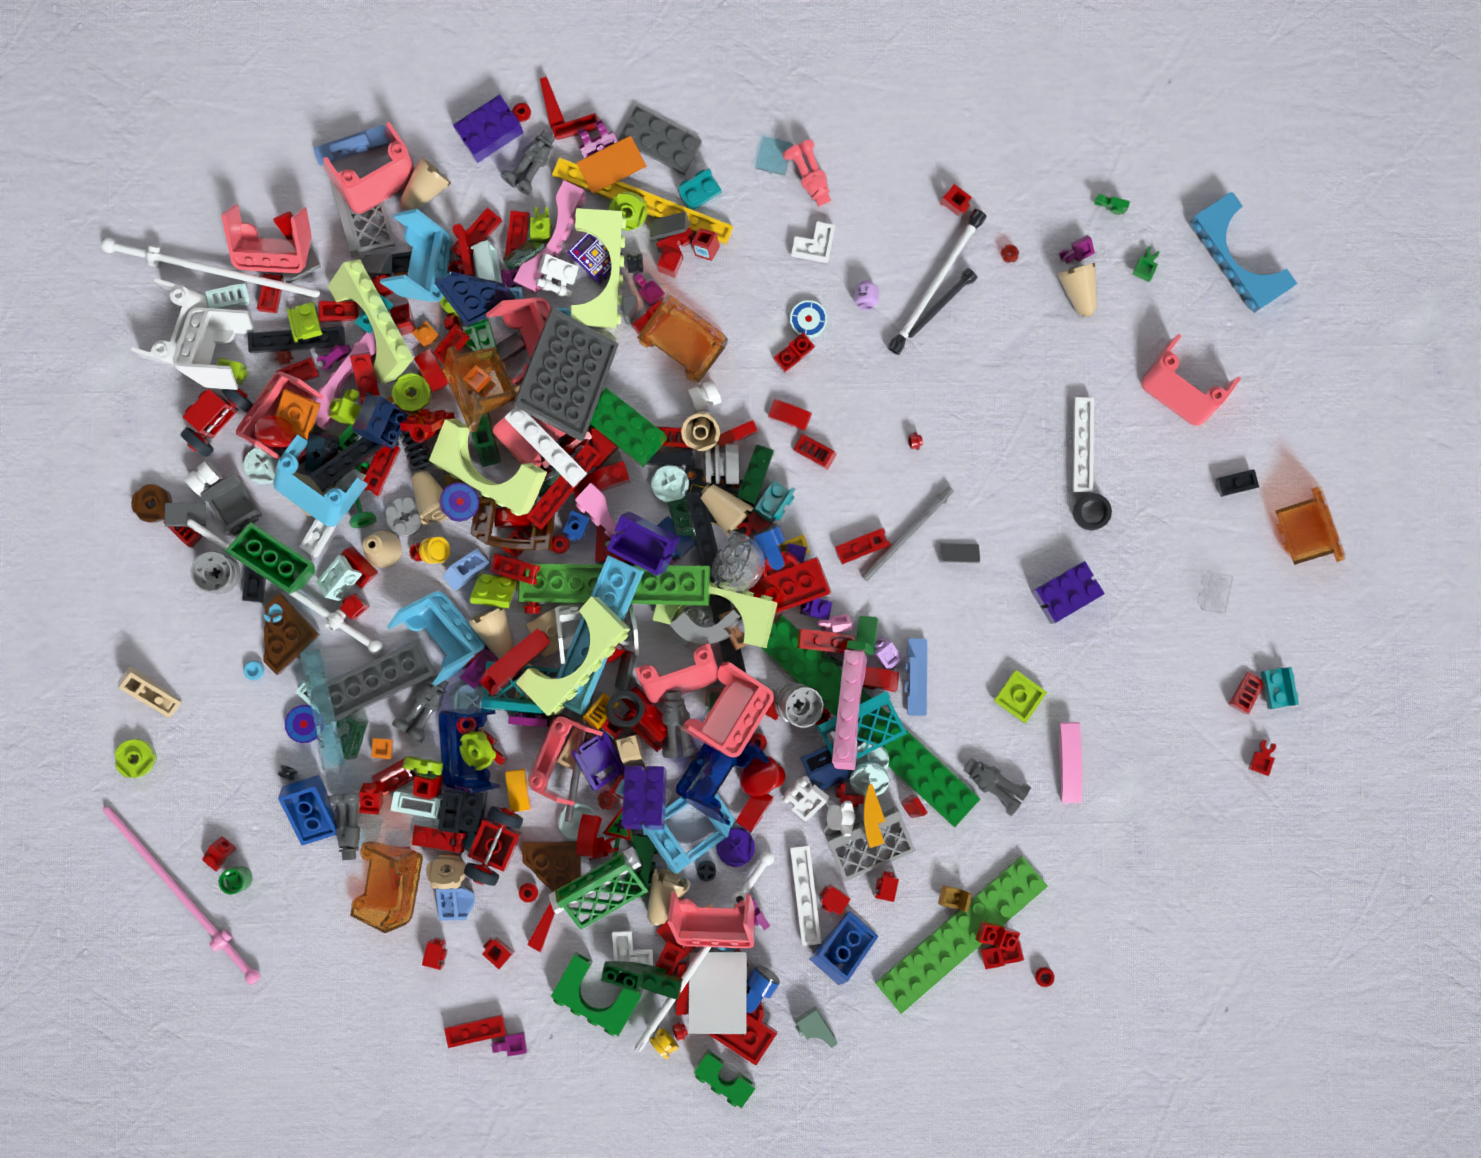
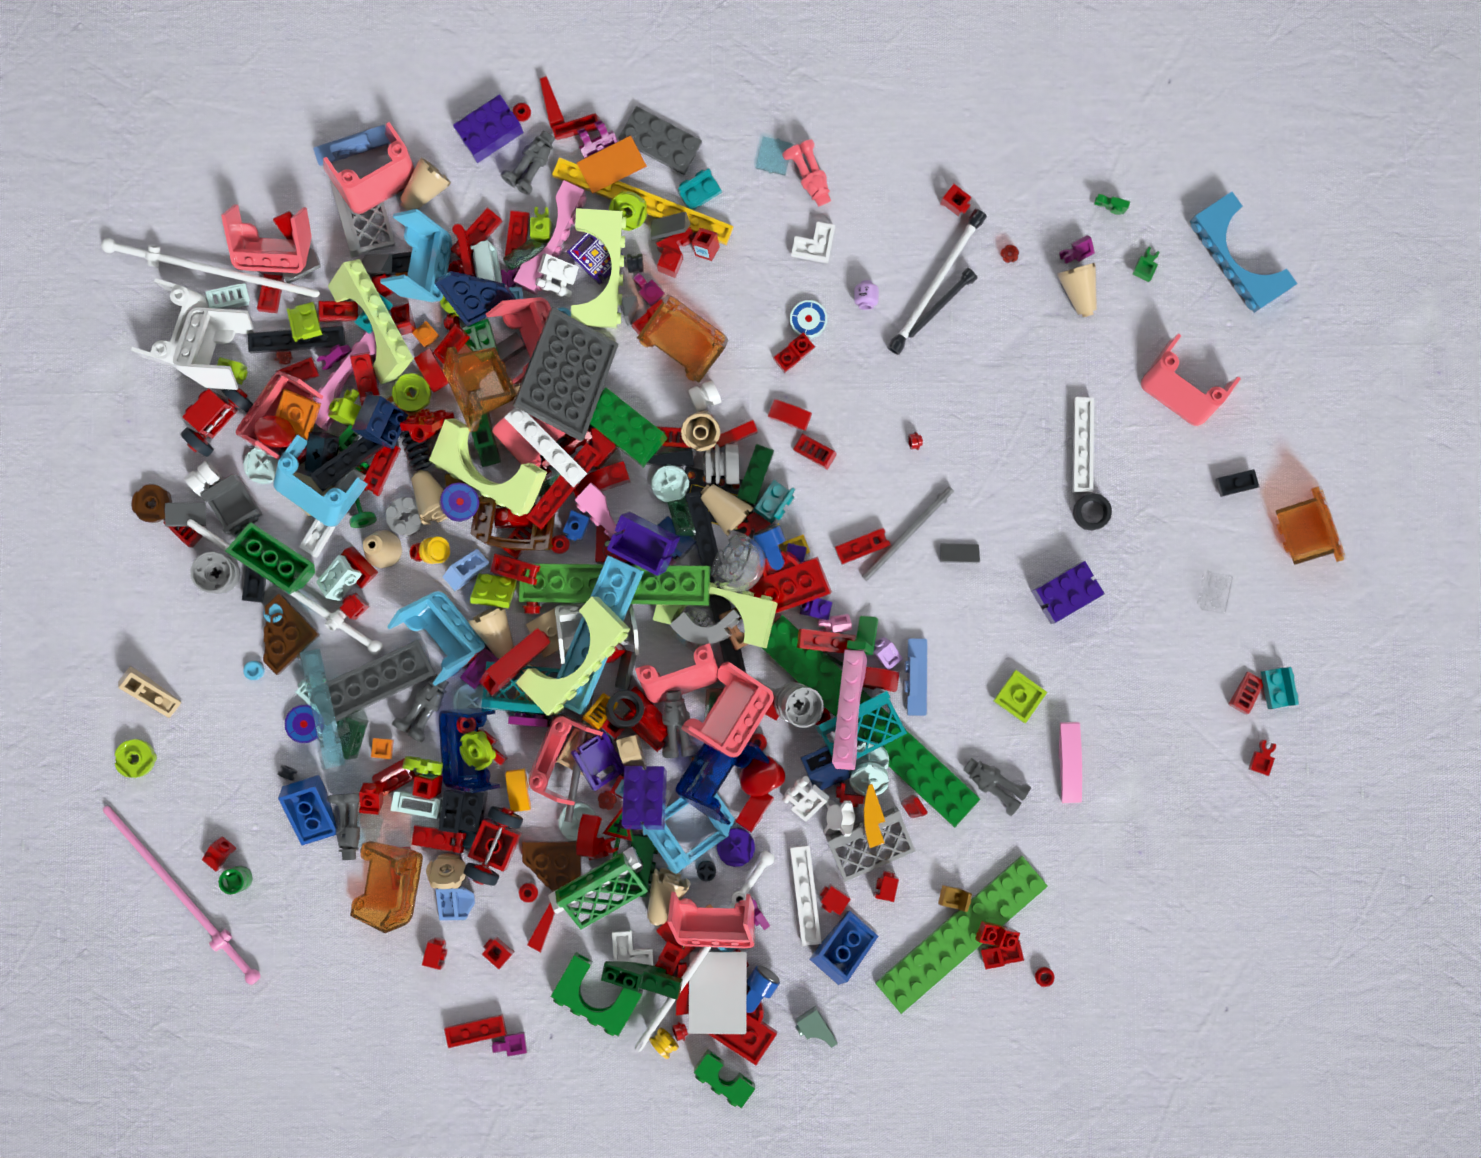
orange plate [463,365,491,393] -> none

